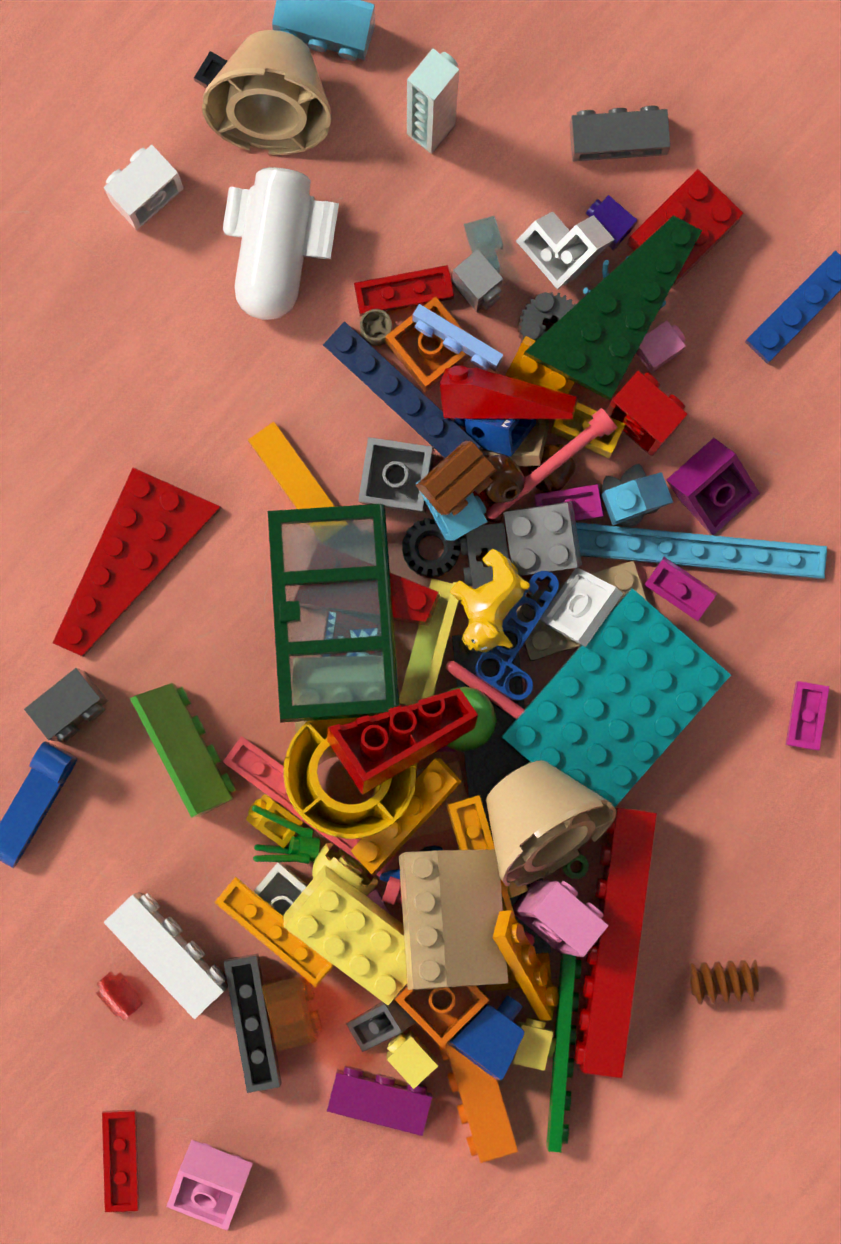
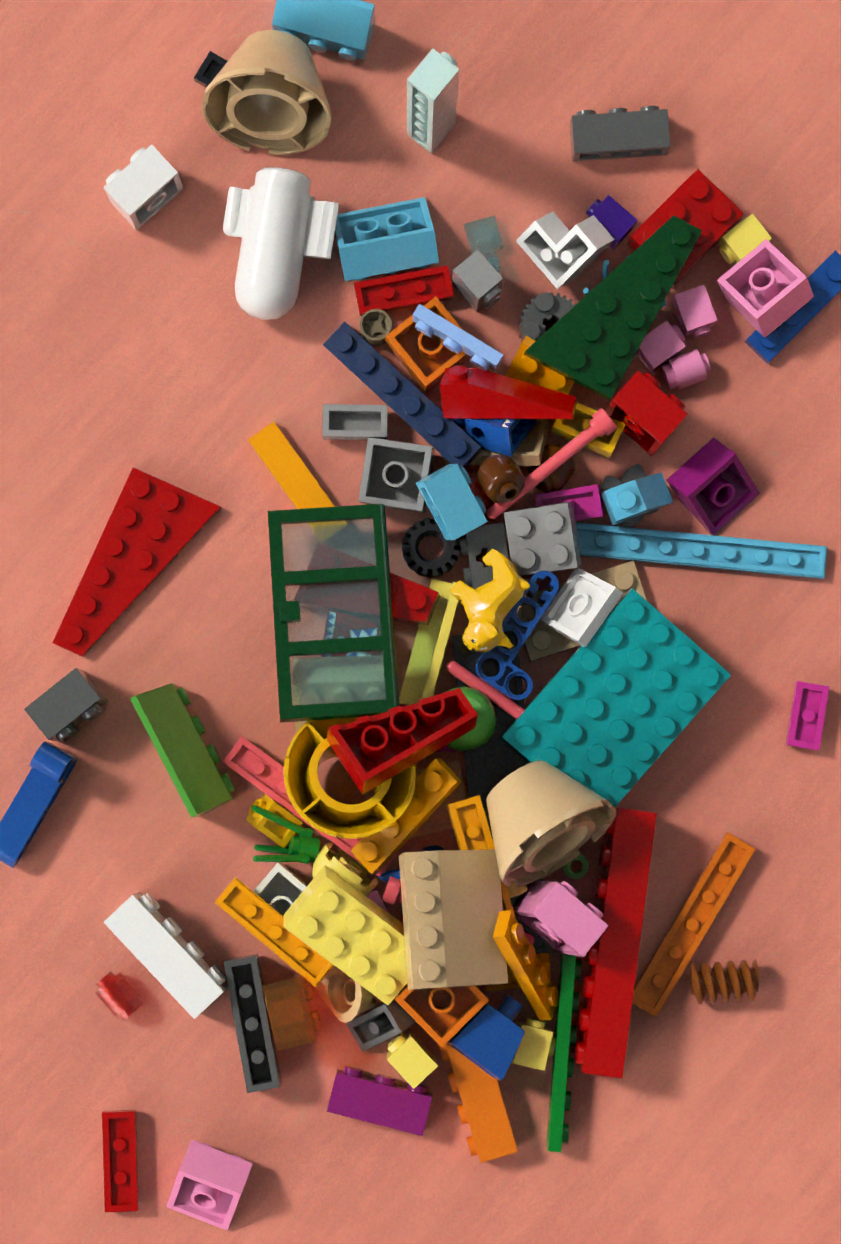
dark orange brick [416,441,496,515] -> none
dark pink plate [645,557,717,621] -> none
none -> tan piece [316,966,376,1023]
none -> light grey piece [322,404,388,440]
none -> medium azure slope [335,197,439,281]
none -> orange plate [632,832,756,1017]
none -> bright pink brick [661,349,711,390]
none -> bright pink brick [671,285,718,338]
none -> bright pink brick [717,239,814,338]
none -> light yellow brick [718,213,772,265]

